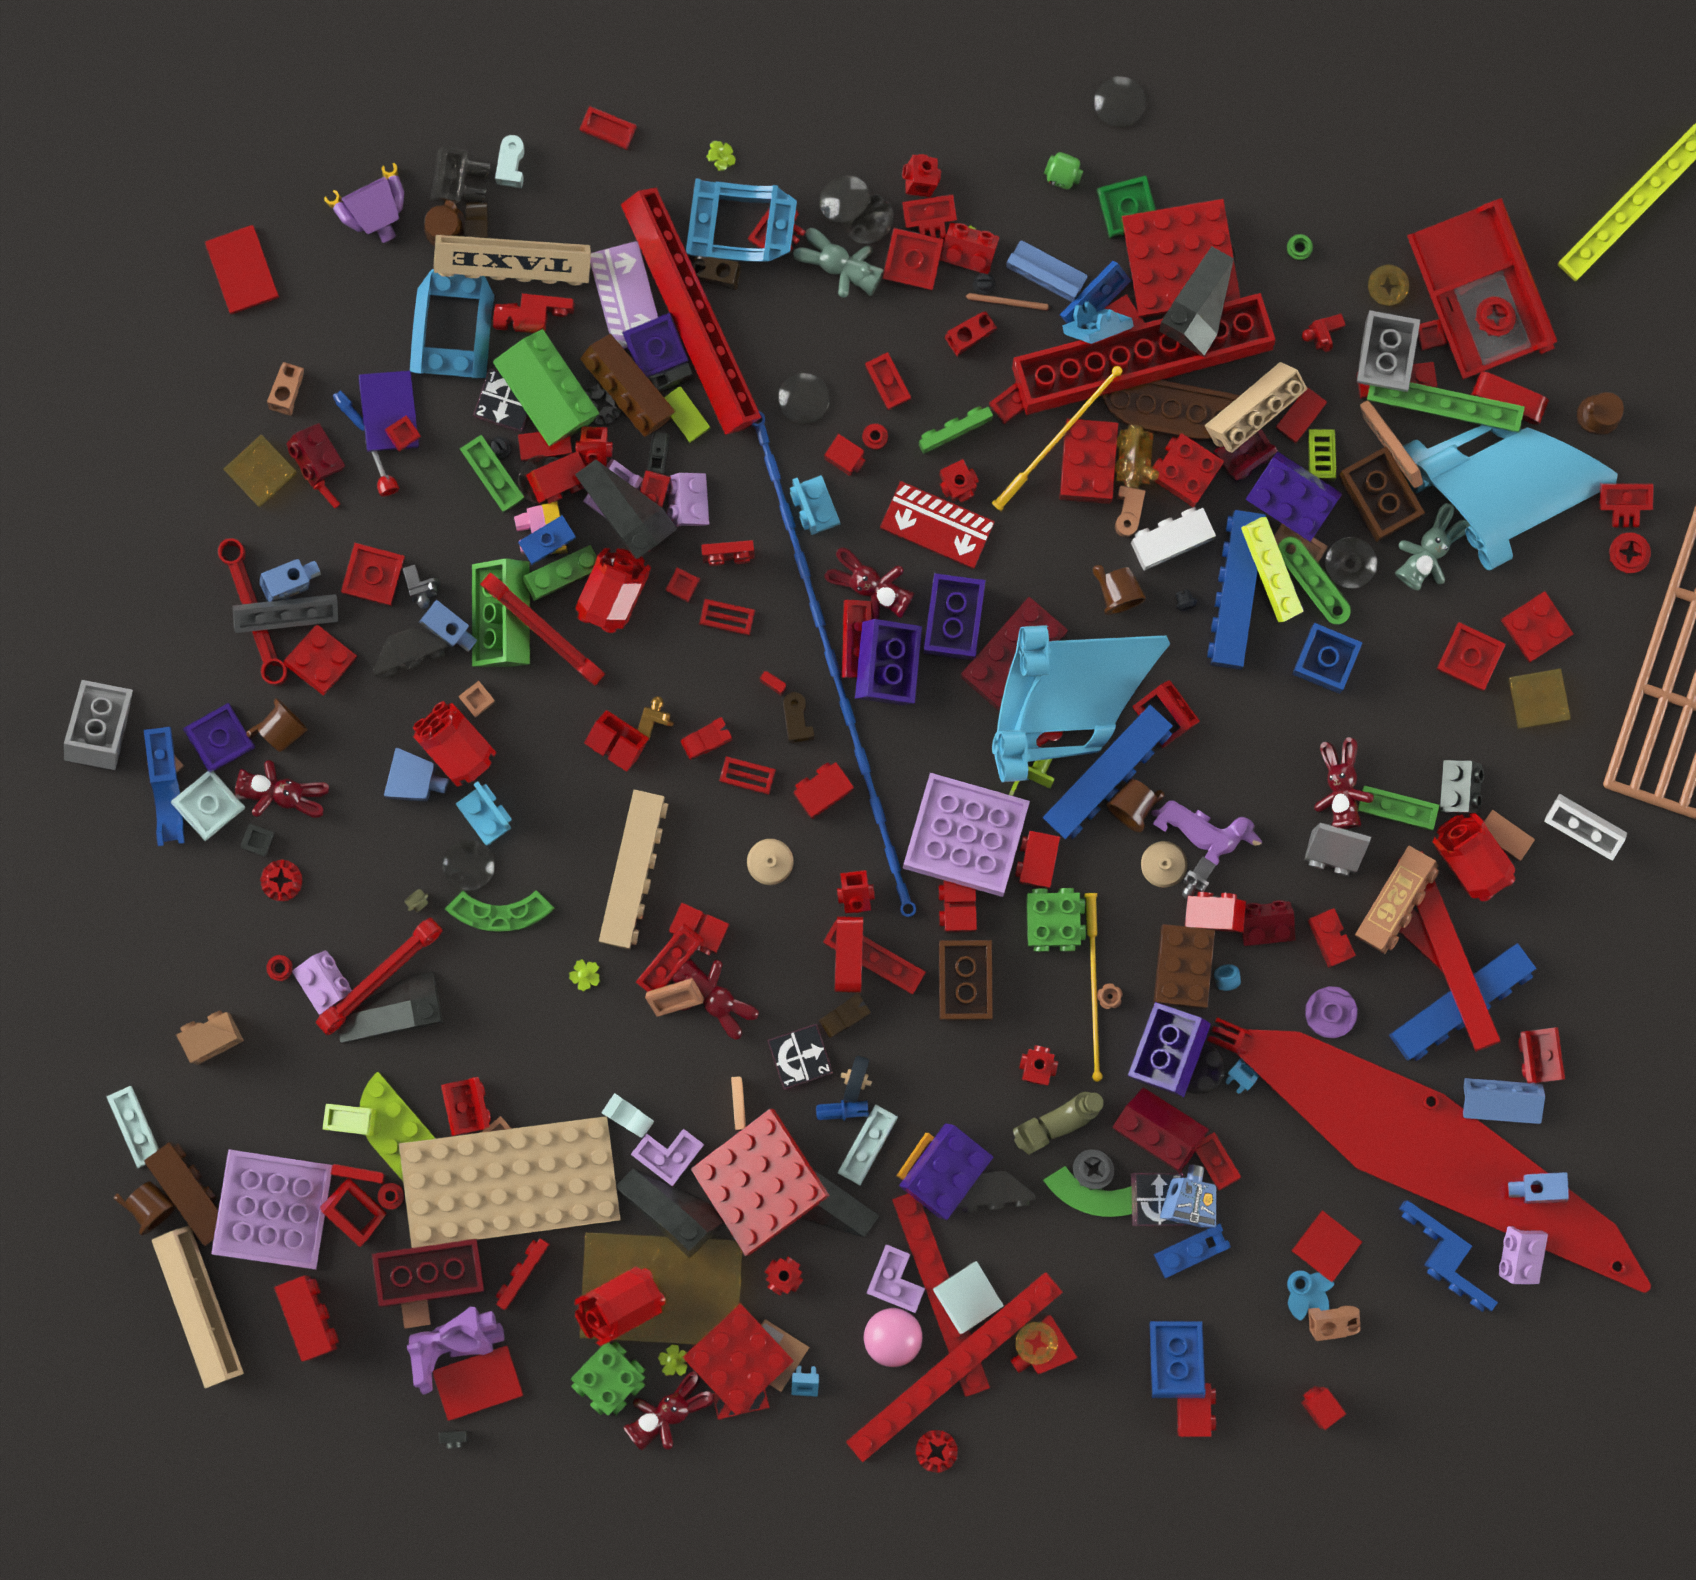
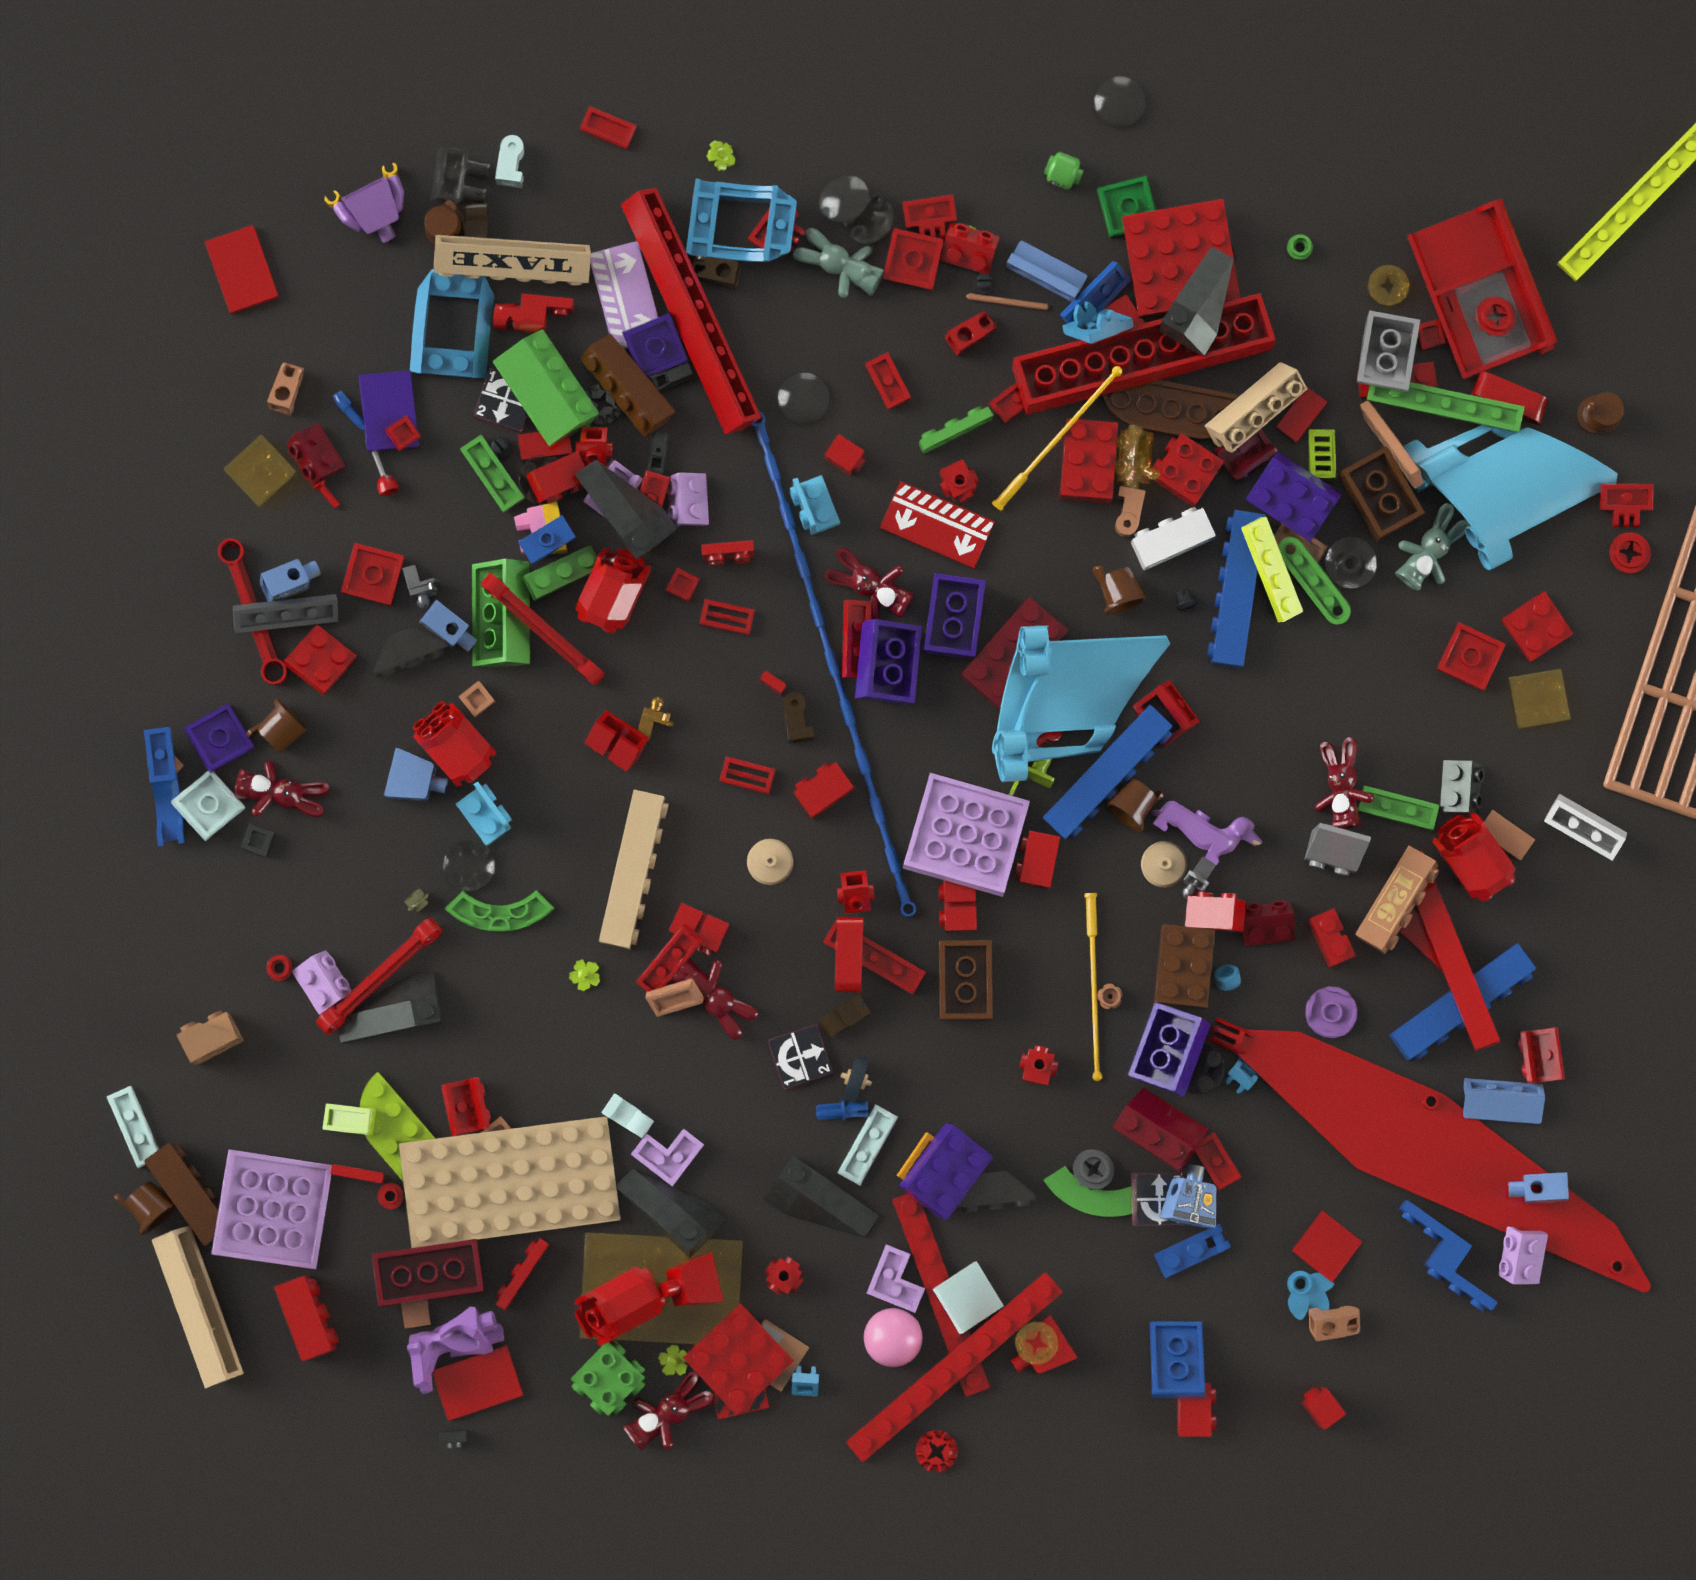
light grey slope [64,680,133,770] -> none
red gear [260,859,302,901] -> none
red tile [320,1178,387,1247] -> none
lime tile [664,386,710,443] -> none
red leg [680,717,732,760] -> none
plate [691,1109,830,1256] -> none
light nougat tile [731,1077,746,1130] -> none
red plate [862,424,888,450] -> none
red brick [902,154,941,197] -> none
olive piece [1013,1092,1103,1155] -> none
bright green brick [1026,888,1086,952] -> none
blue brick [1292,623,1362,694] -> none
red piece [1302,313,1346,352] -> none
none -> red torso [659,1252,724,1306]

